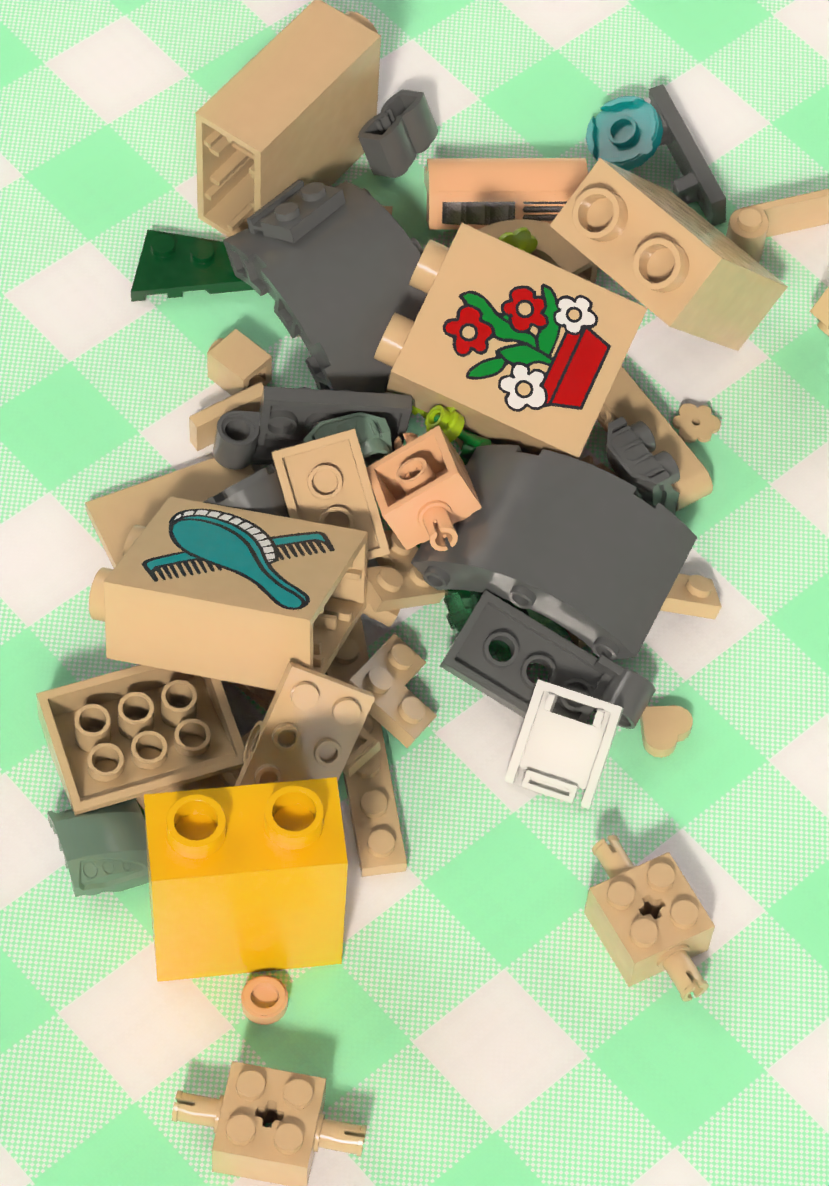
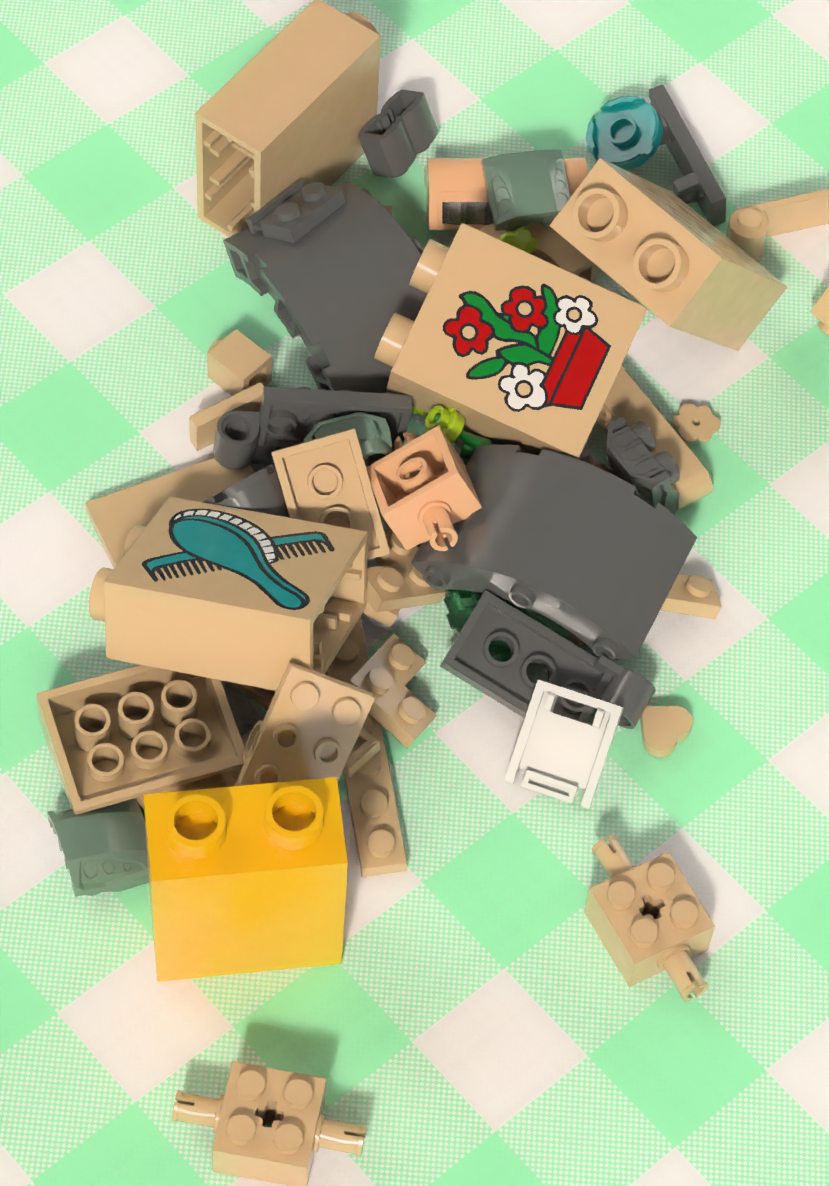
dark green wing [131,230,254,302] -> none
light nougat tile [241,975,288,1025] -> none
none -> sand green slope [481,150,570,231]

